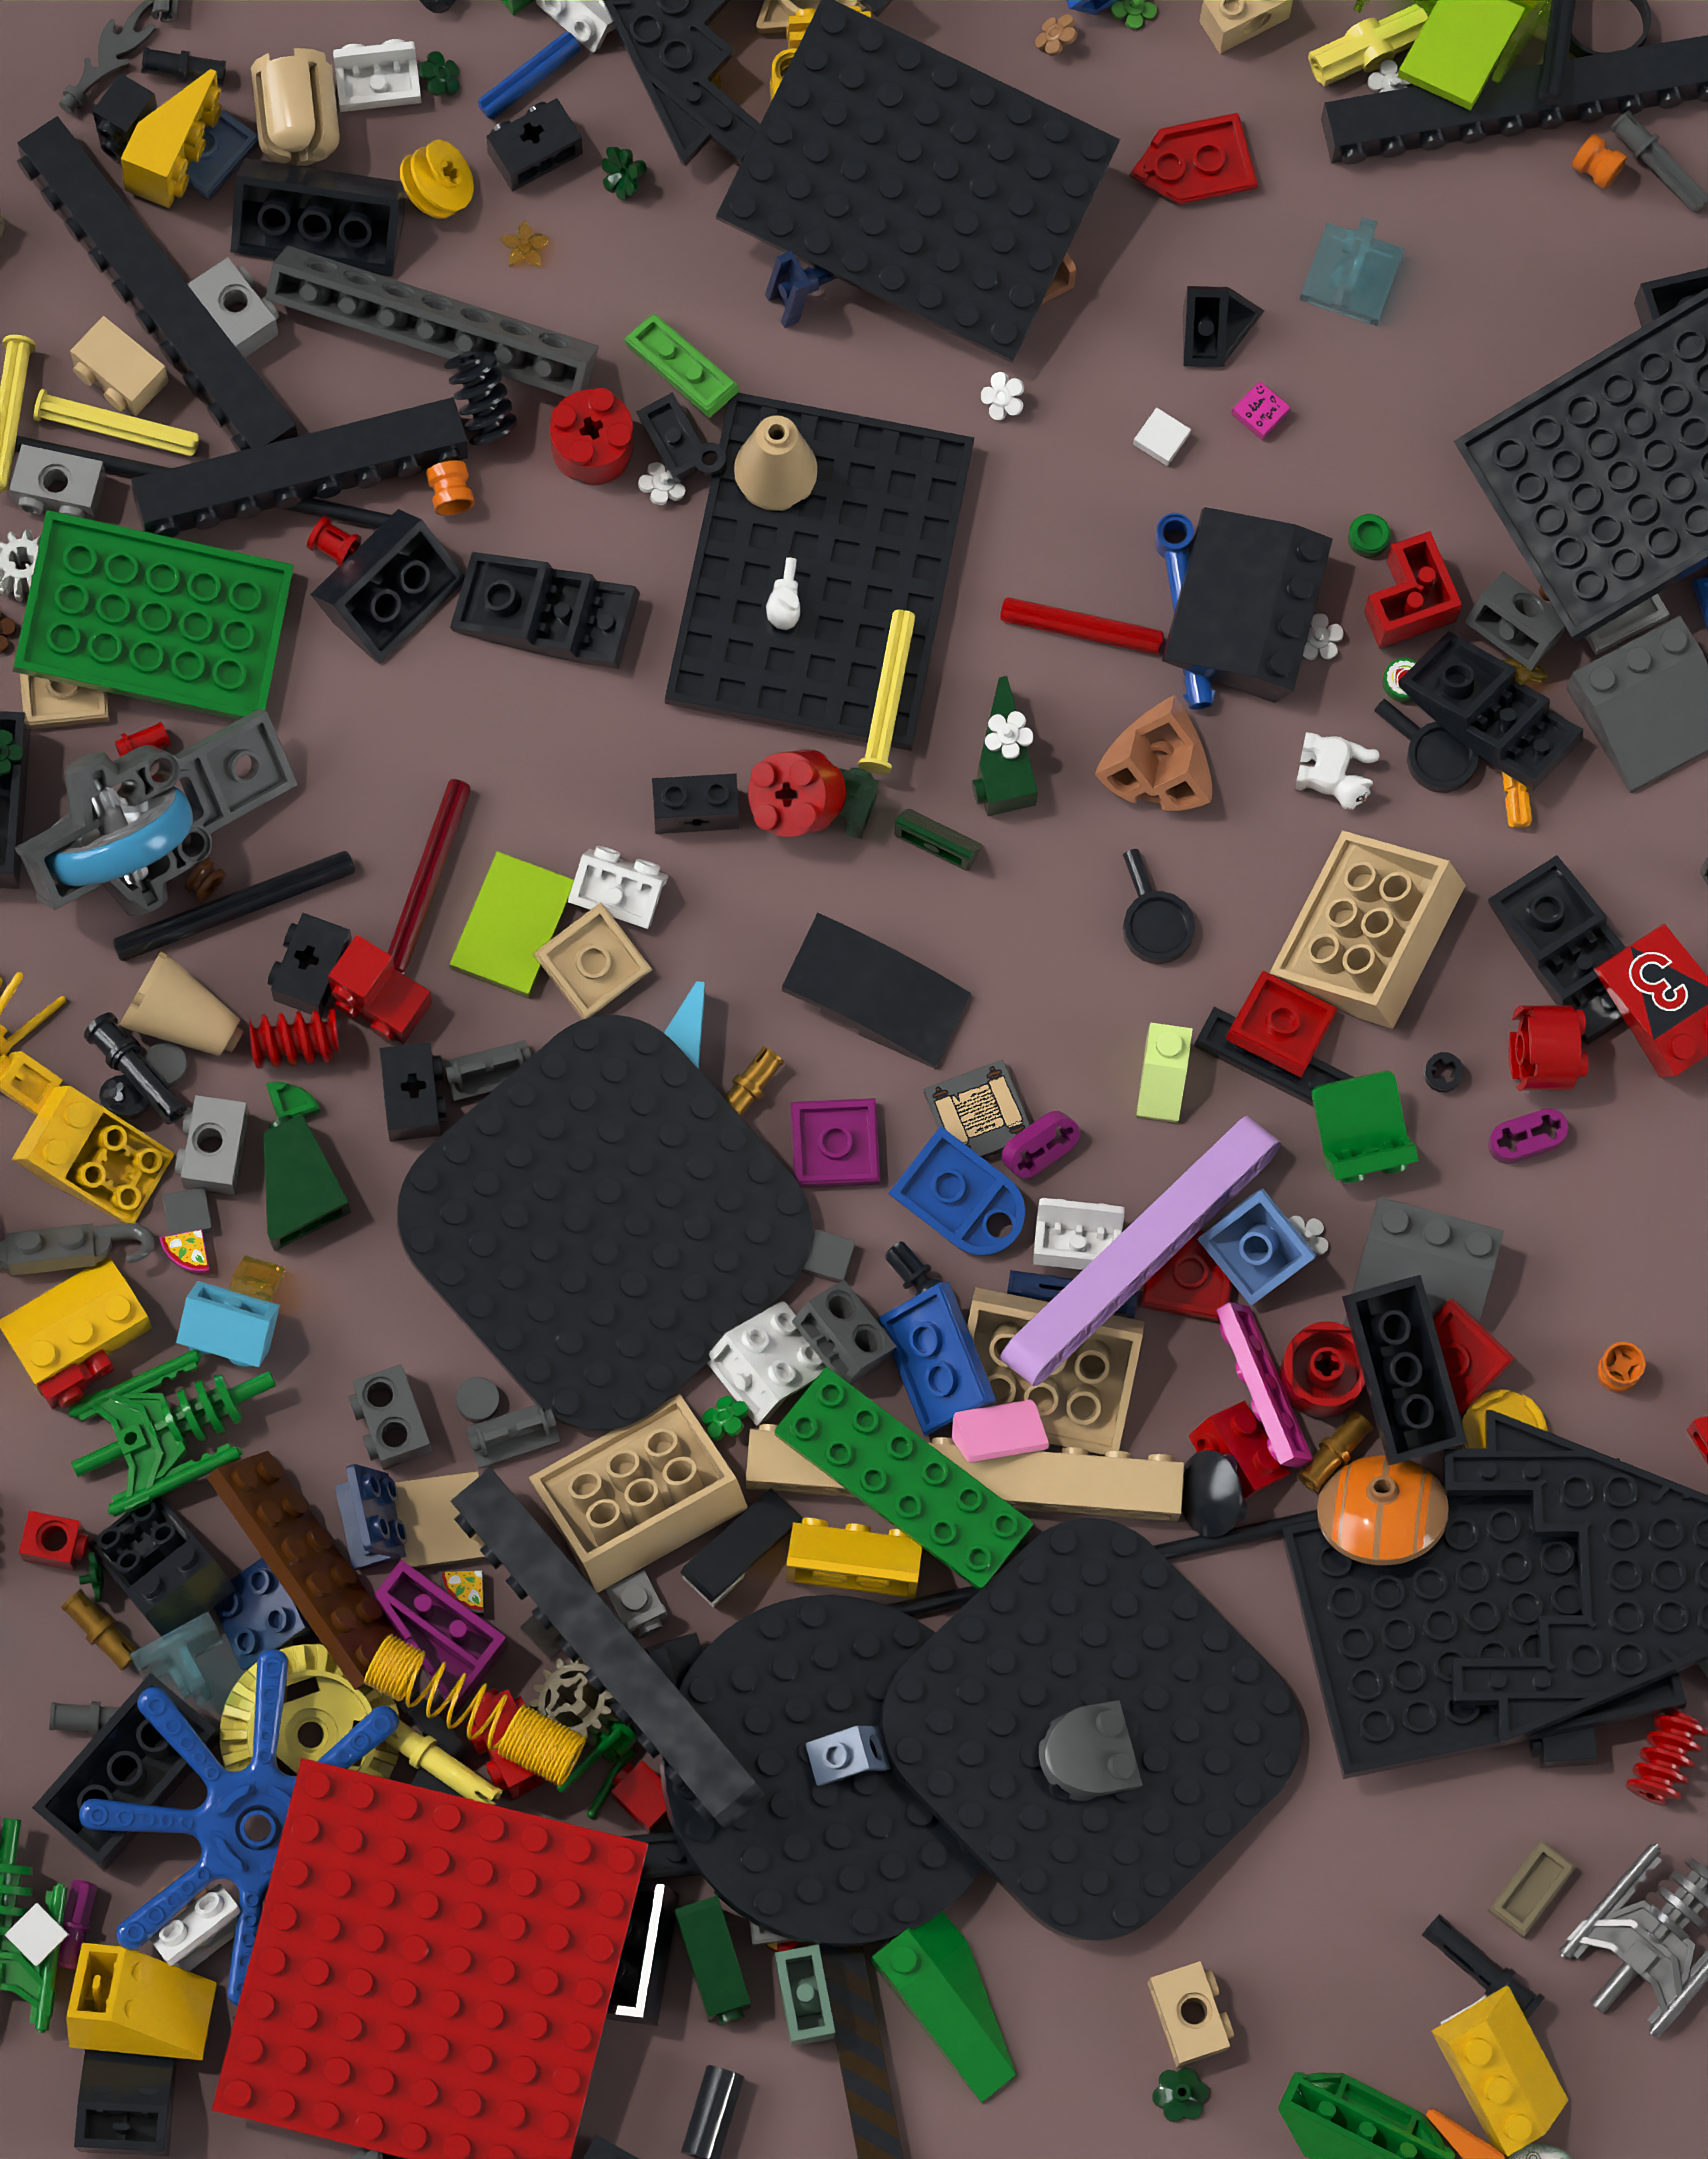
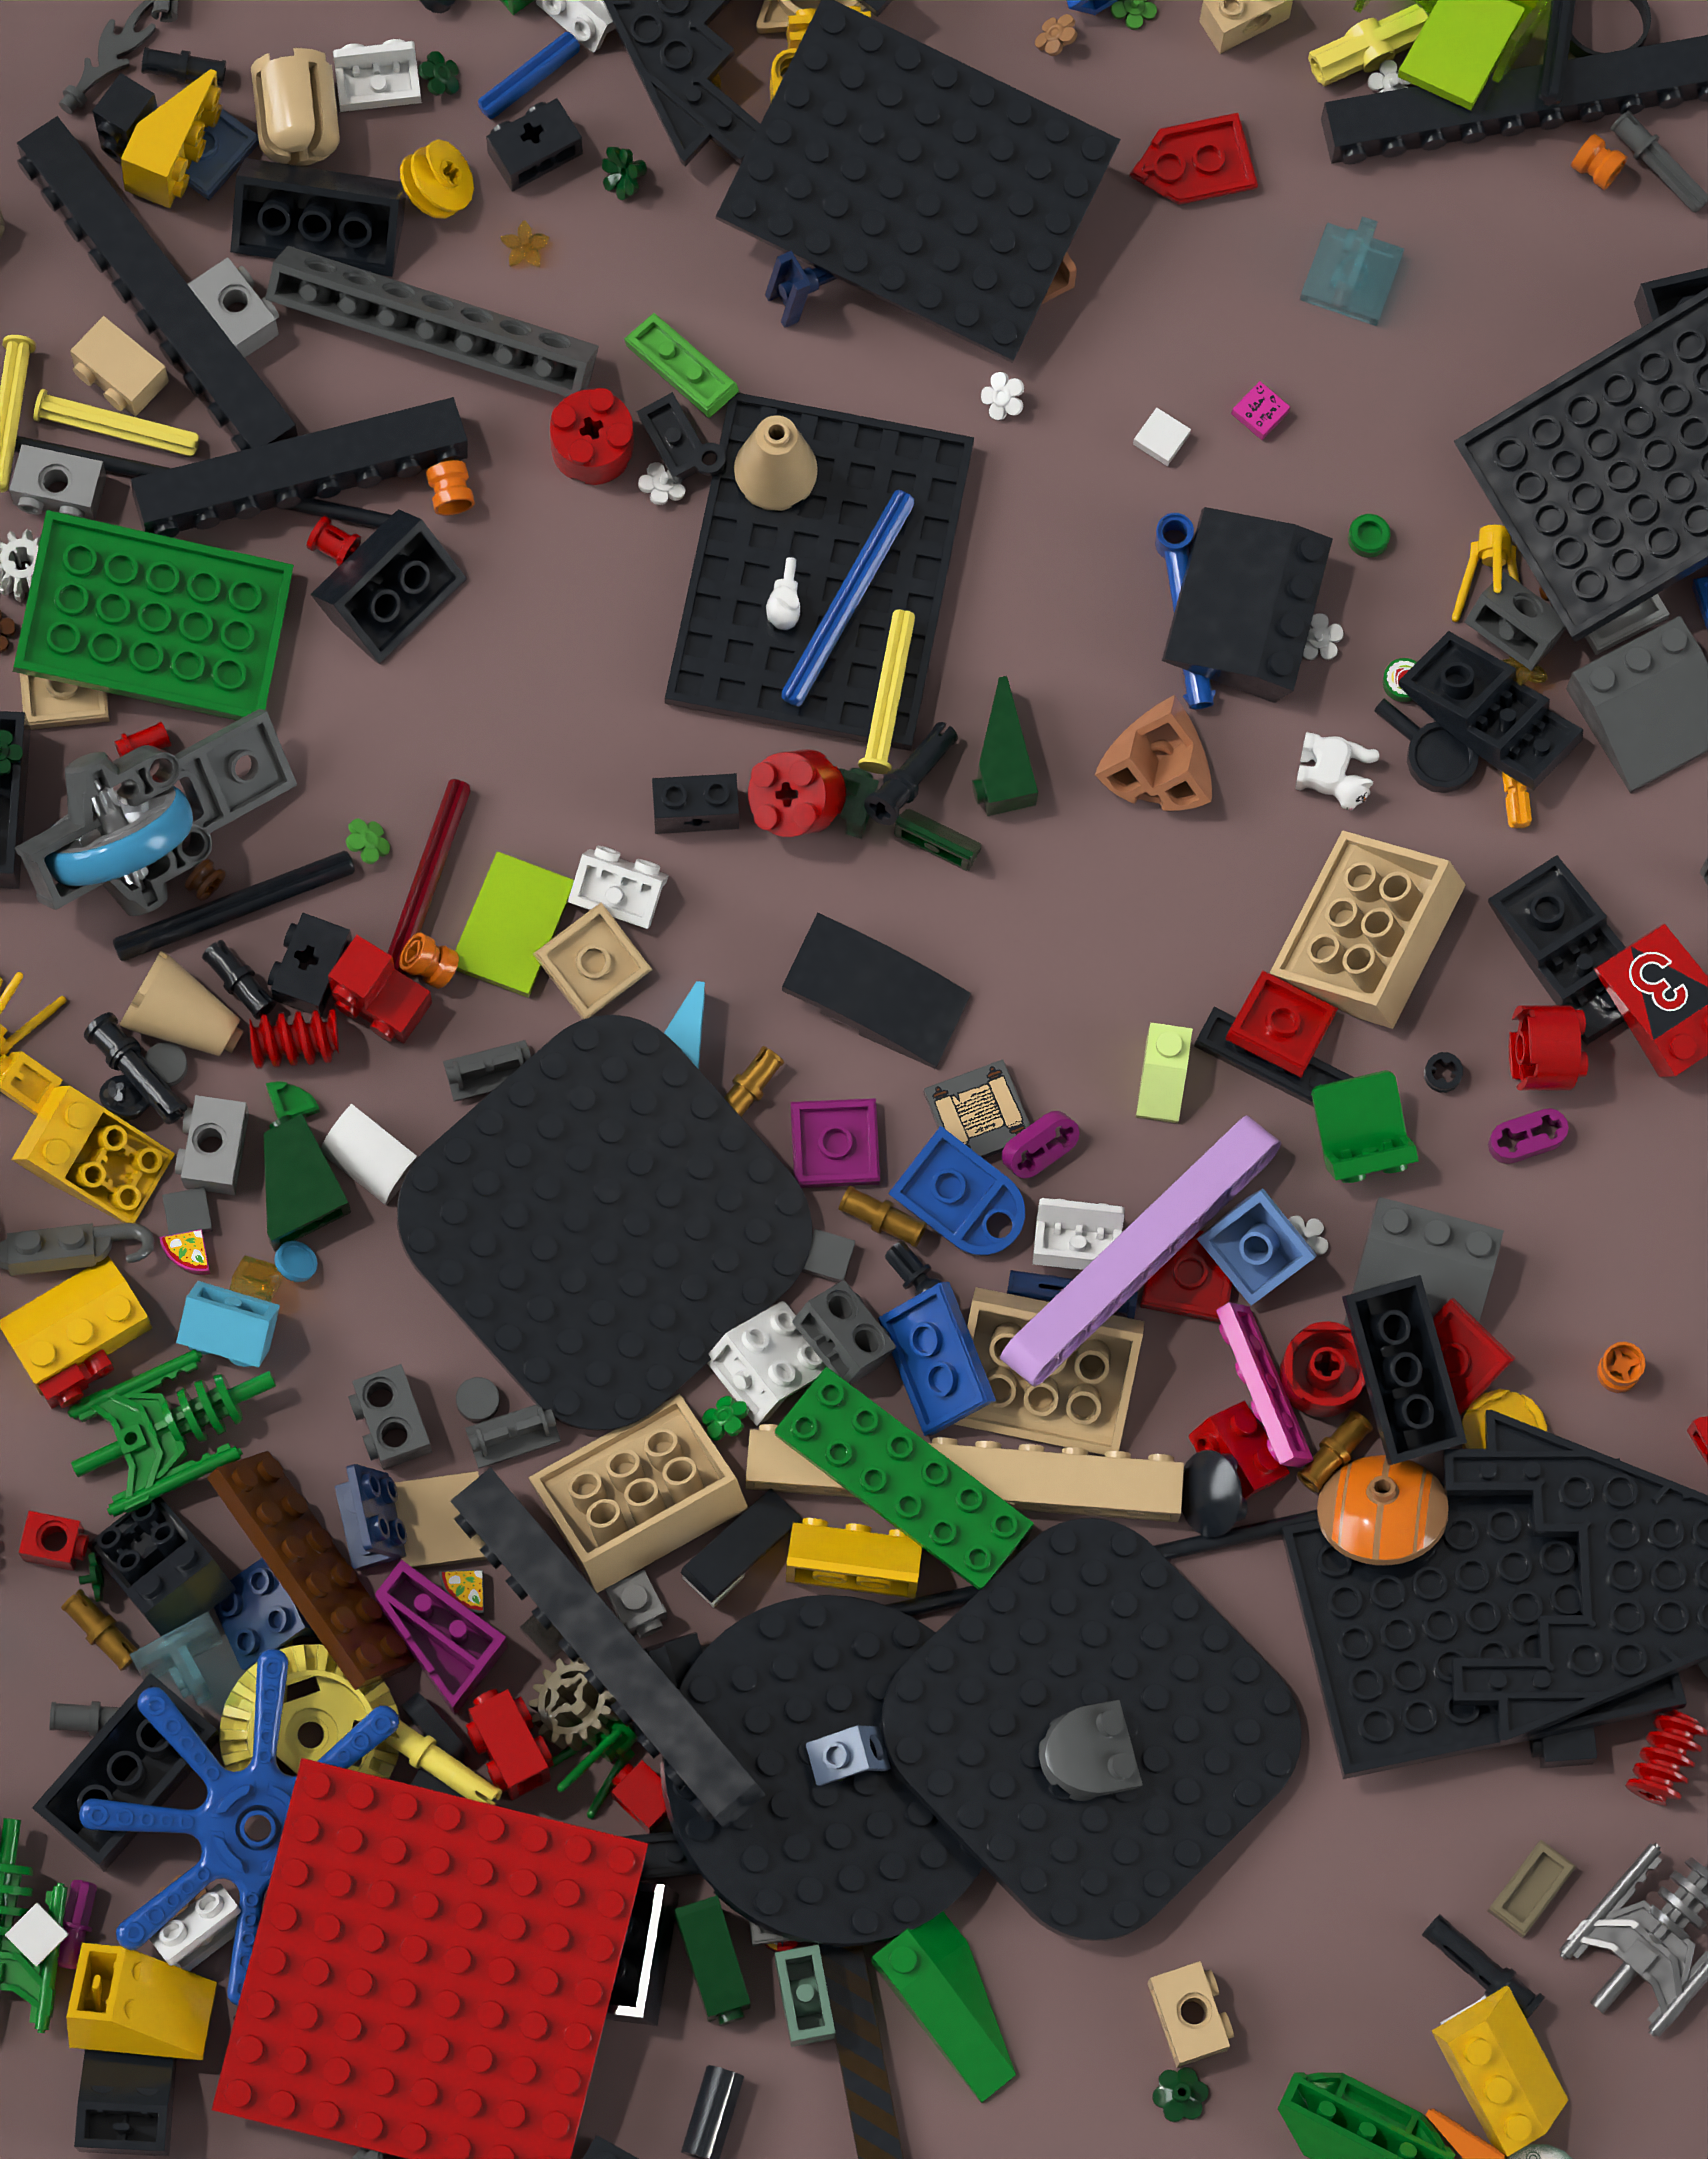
yellow piece [364,1634,586,1787] -> none
black brick [379,1042,448,1141] -> none
black piece [444,351,517,445] -> none
black slope [450,552,640,669] -> none
bright pink slope [952,1400,1049,1463] -> none
white plant [985,711,1033,759] -> none
red axle [1000,597,1164,654] -> none
black piece [1122,849,1195,964] -> none
black slope [1183,286,1265,367] -> none
red brick [1364,531,1462,649] -> none
none -> black pin [202,940,277,1020]
none -> dark azure piece [274,1241,318,1282]
none -> white brick [321,1104,417,1205]
none -> bright green plant [346,818,390,864]
none -> orange wheel [399,932,459,989]
none -> blue axle [782,490,914,707]
none -> pearl gold pin [838,1186,927,1247]
none -> black pin [864,722,958,826]
none -> yellow plant [1452,525,1520,622]

